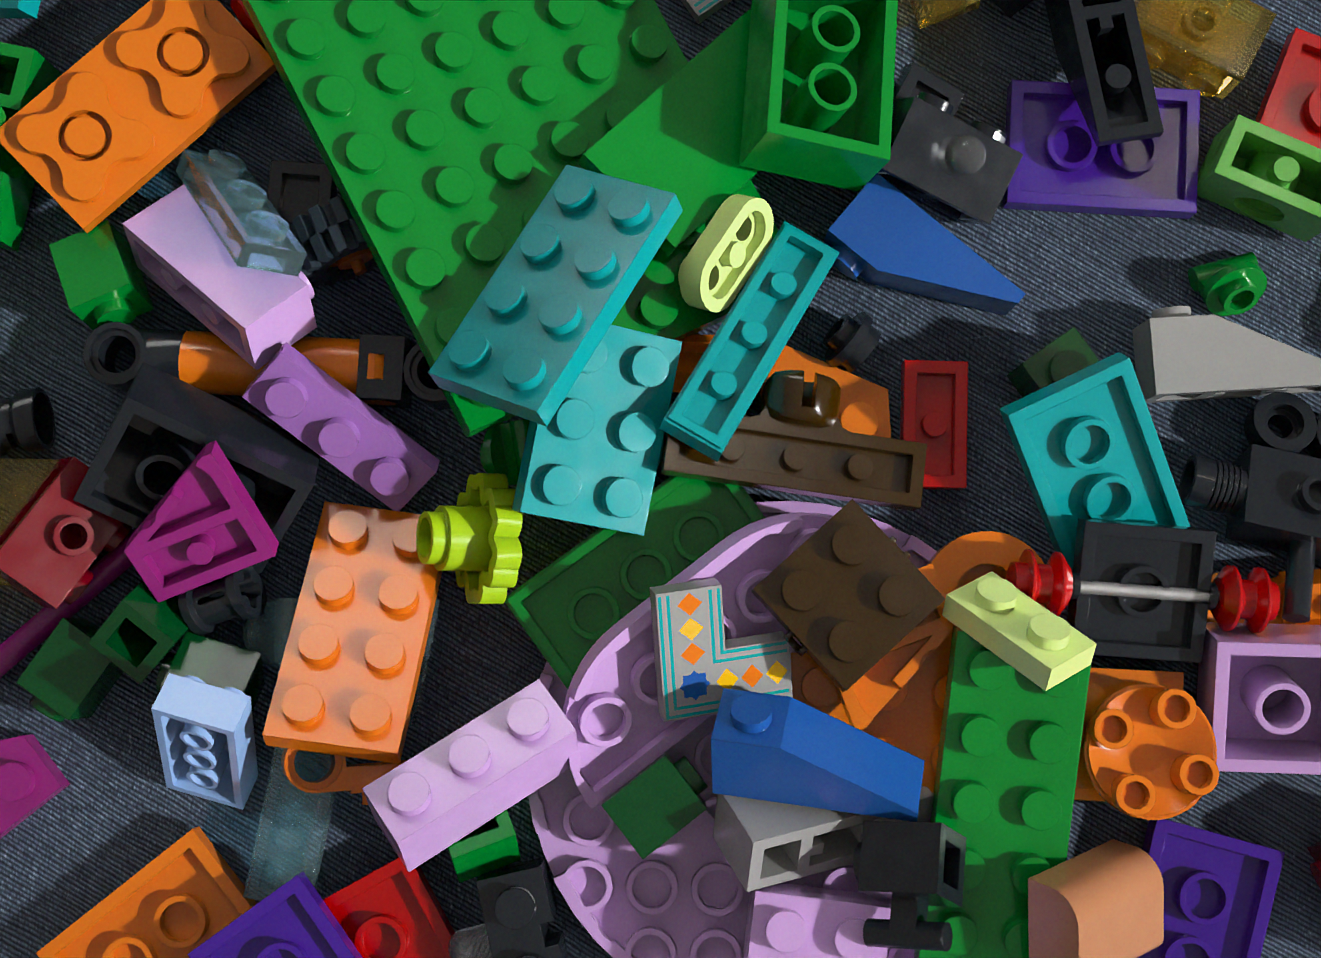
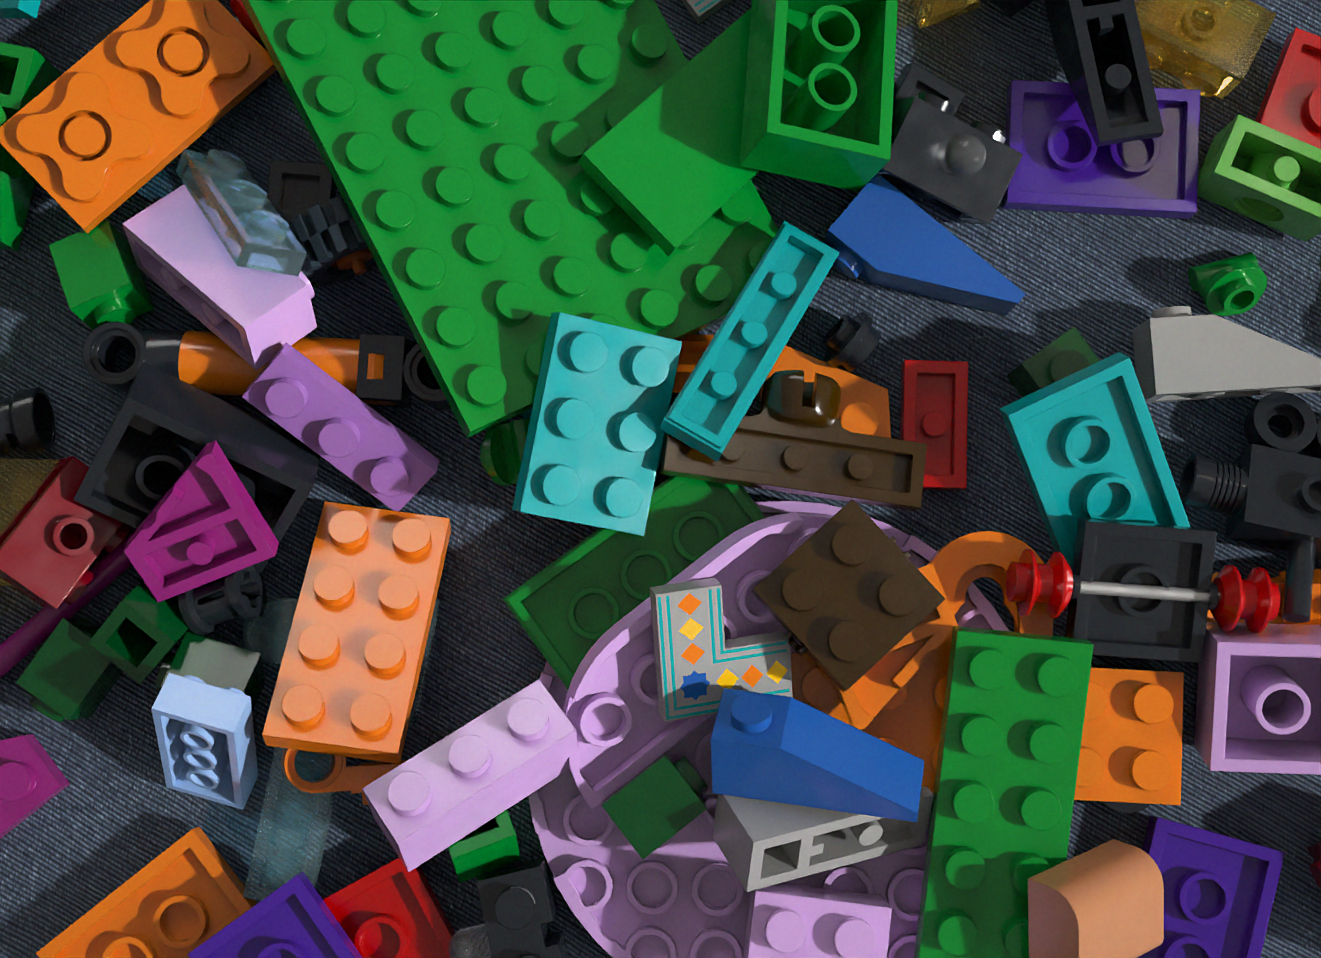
lime plant [416,473,523,604] -> none
teal plate [428,165,683,427] -> none
yellowish green plate [678,194,774,312] -> none
black brick [853,821,966,952] -> none
yellowish green plate [942,571,1097,691] -> none
orange dish [1083,684,1219,820] -> none

